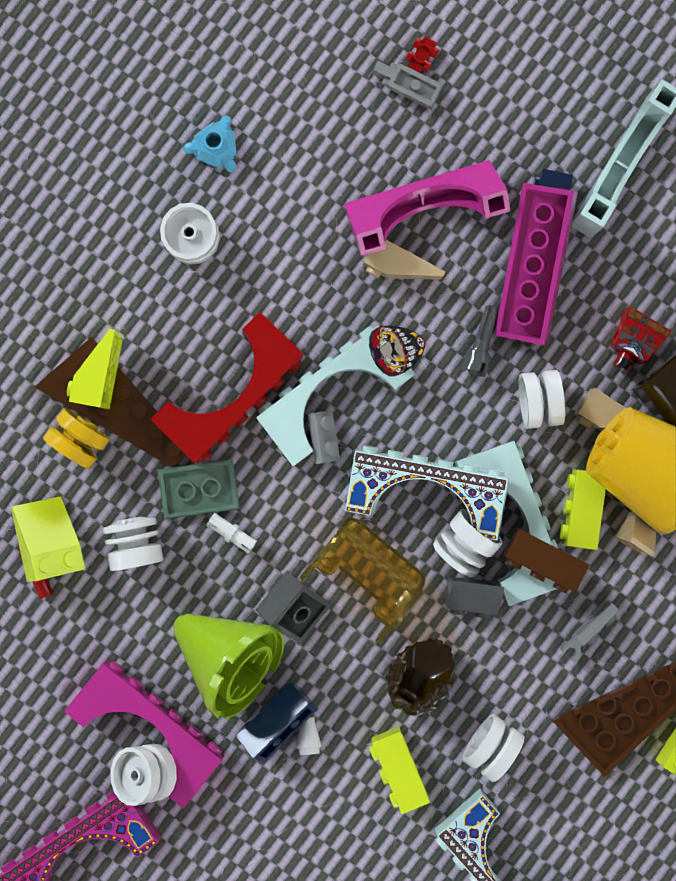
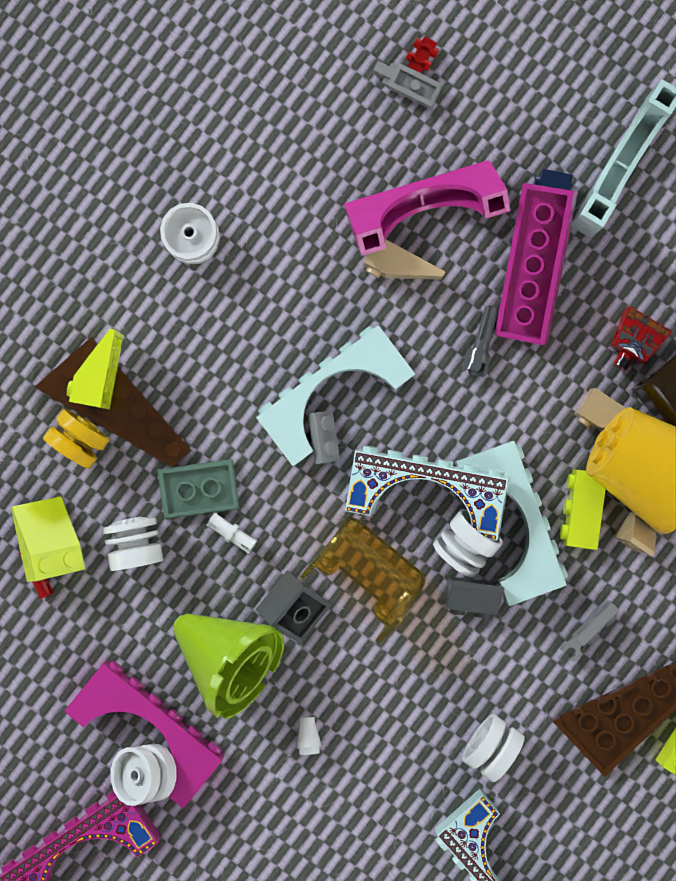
red arch [150,312,304,465] -> none
medium azure rock [183,115,237,172] -> none
dark blue brick [236,682,318,763] -> none
shield [369,326,425,377] -> none
neon yellow brick [369,726,430,814] -> none
dark brown hair [386,638,455,717] -> none
reddish brown brick [503,528,590,594] -> none
white wheel [519,370,565,429] -> none

